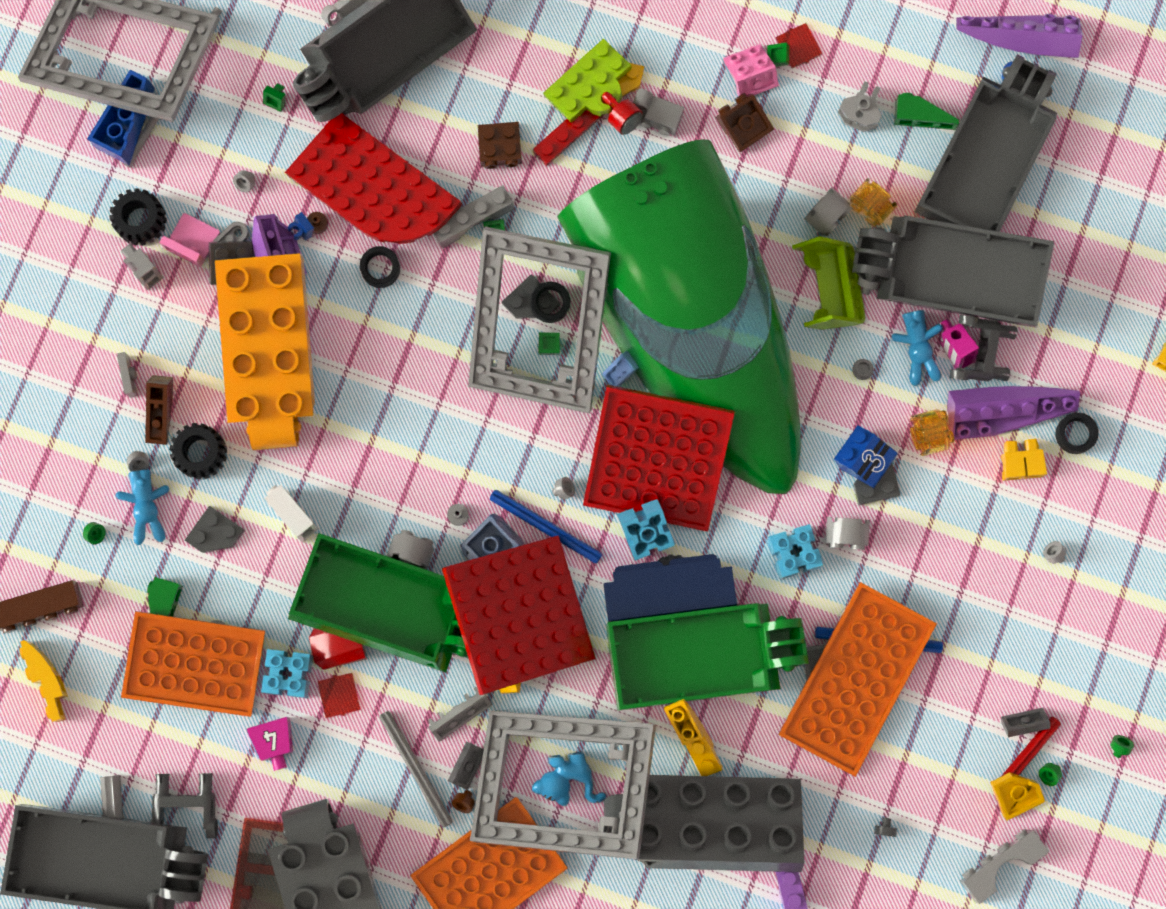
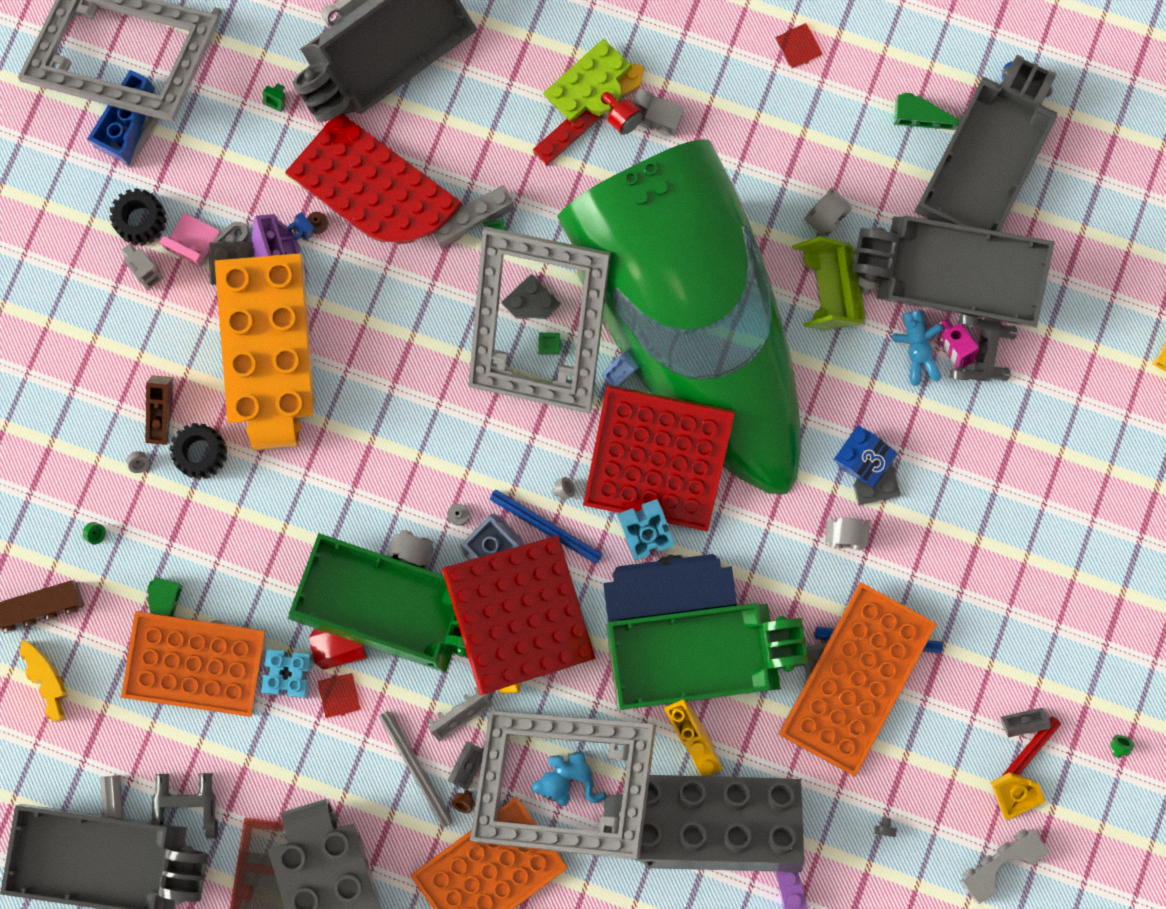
dark azure animal [115,470,169,545] -> none
light grey plate [117,352,137,398] -> none
dark grey plate [184,506,245,553] -> none
light grey tile [233,170,255,193] -> none
dark pink torso [247,717,293,771] -> none
white brick [264,484,319,542] -> none
black tyre [360,246,400,288] -> none
reddish brown plate [477,122,522,169] -> none
black tyre [530,281,571,323] -> none
reddish brown plate [715,93,774,152] -> none
bright pink bracket [723,44,779,96] -> none
green plate [767,42,790,67] -> none
medium azure brick [767,524,823,580] -> none
light grey hinge [838,81,882,132] -> none
clear yellow brick [849,178,898,227] -> none
flat silver plate [852,359,874,380] -> none
clear yellow brick [910,409,954,456] -> none
medium lavender wedge [947,386,1080,440] -> none
medium lavender wedge [956,14,1083,58] -> none
yellow hips [1001,439,1047,481] -> none
green tile [1039,763,1062,786] -> none
light grey tile [1043,541,1066,564] -> none
black tyre [1055,412,1099,454] -> none

